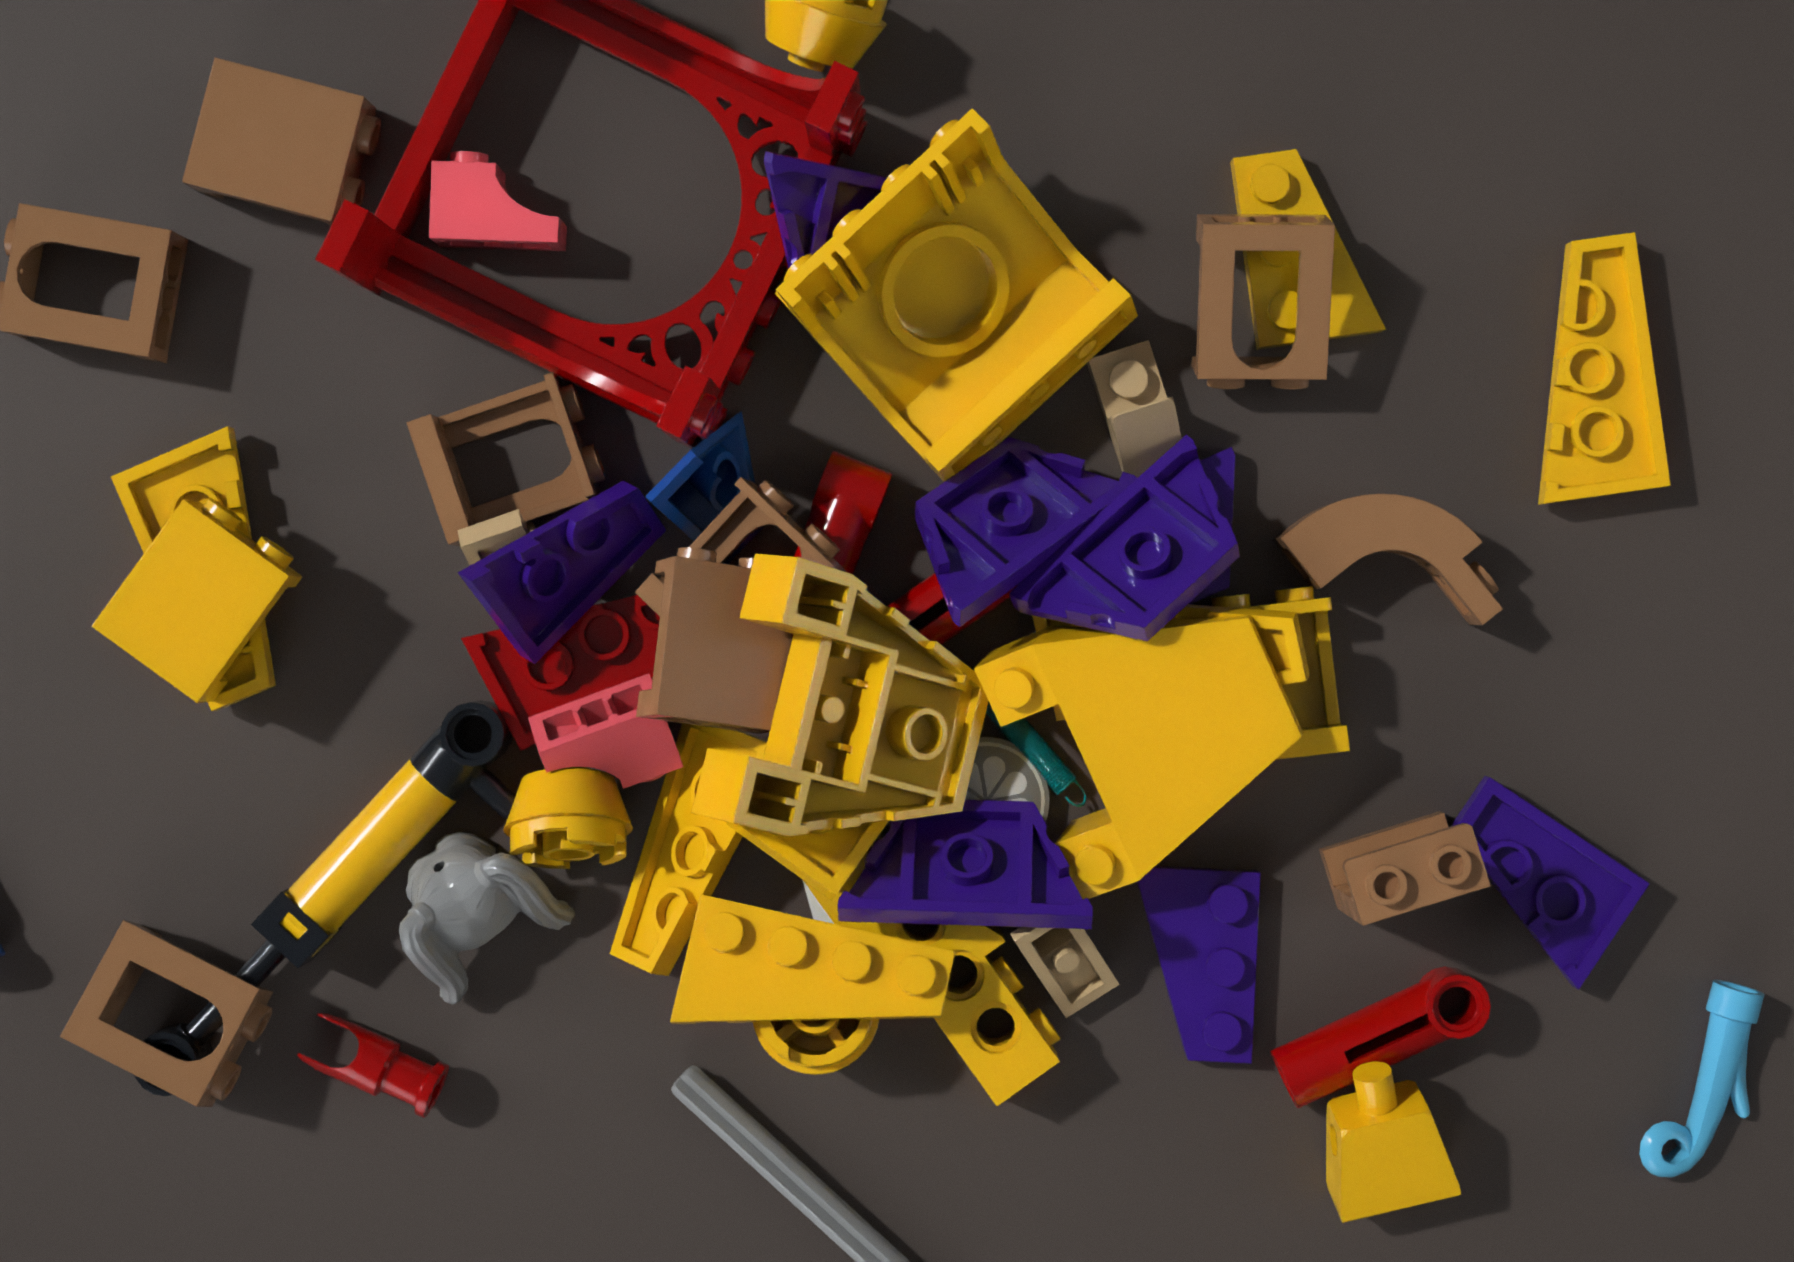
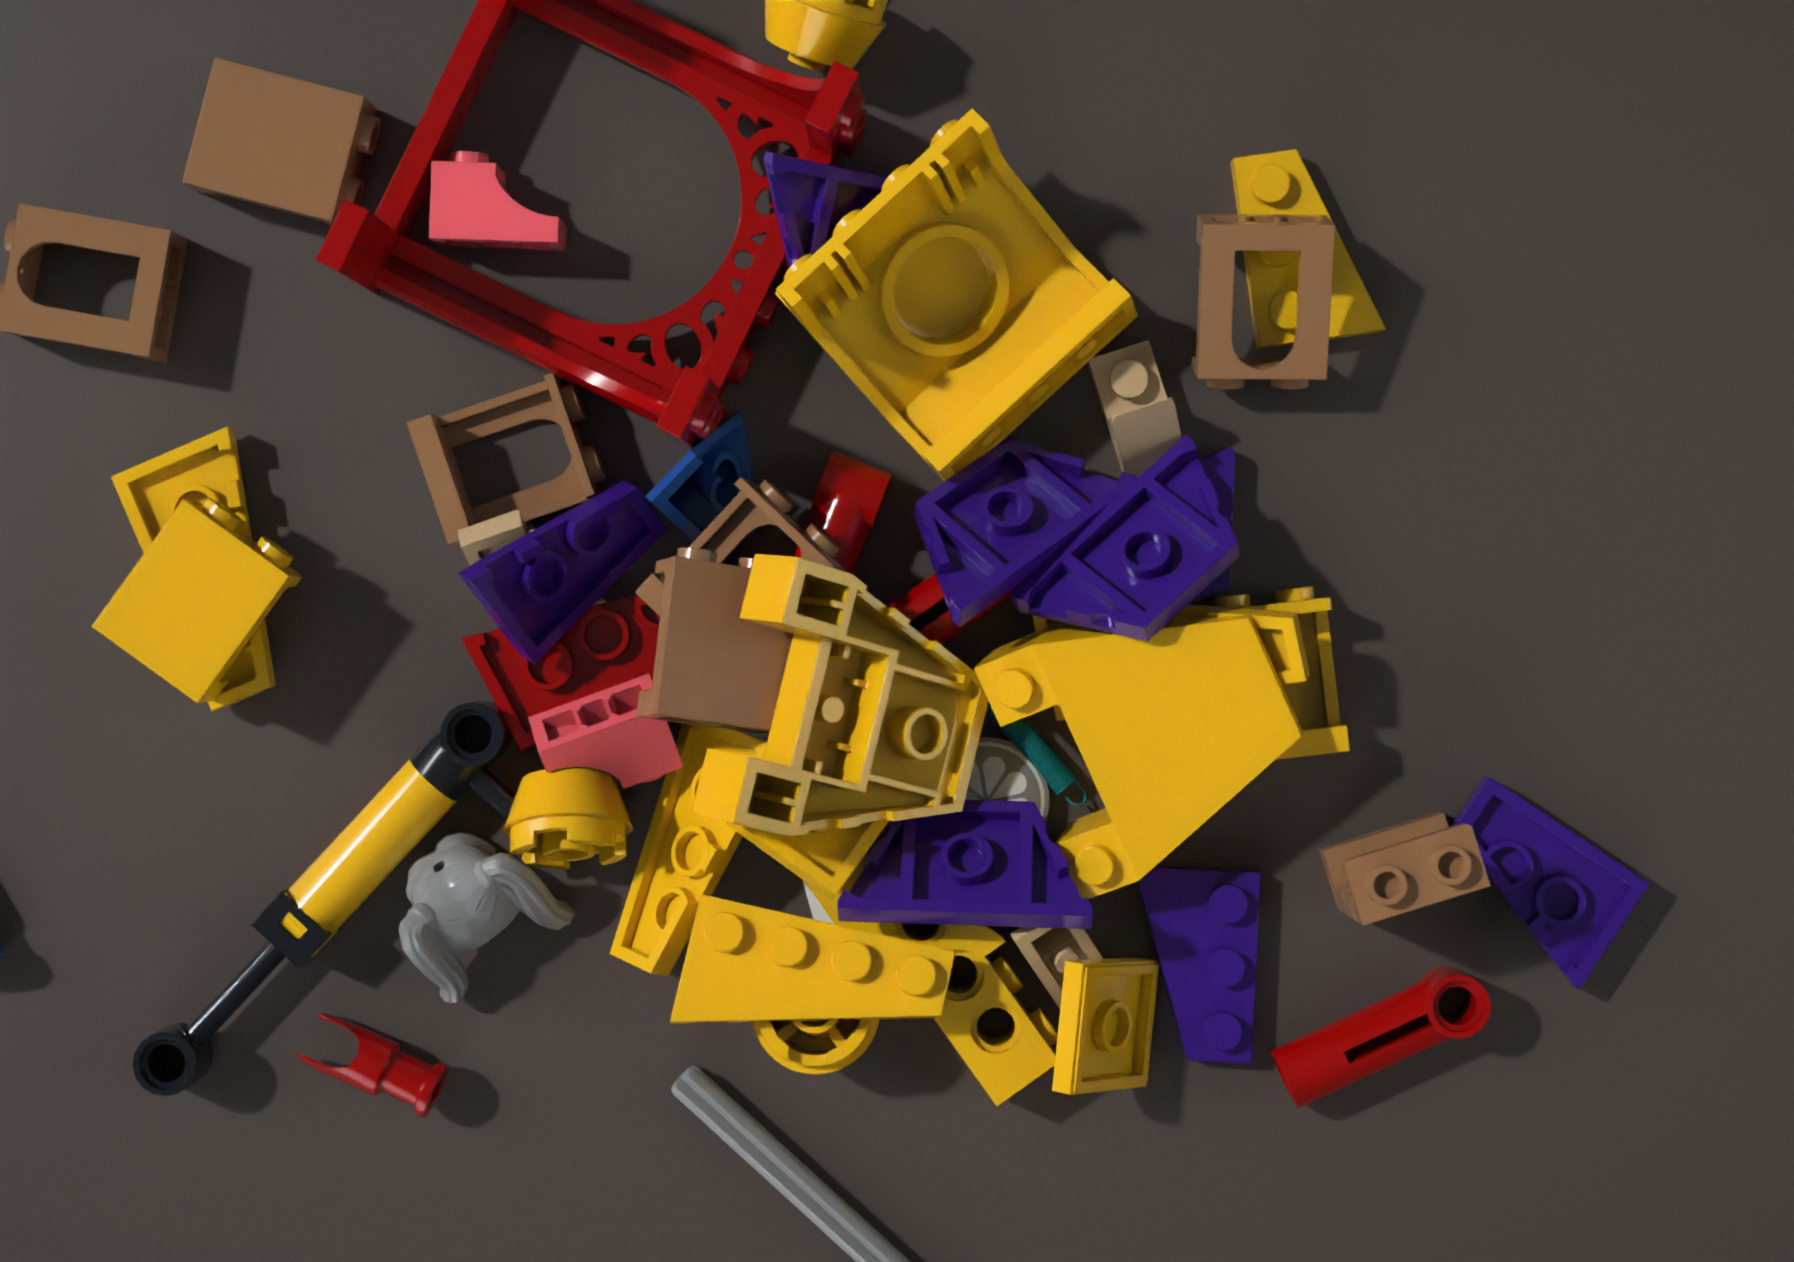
medium nougat panel [60,920,273,1107] -> none
medium nougat arch [1273,494,1503,625] -> none
yellow torso [1326,1061,1461,1223] -> none
yellow wing [1538,232,1671,505] -> none
medium azure plant [1639,980,1765,1178] -> none
none -> yellow tile [1052,957,1159,1095]

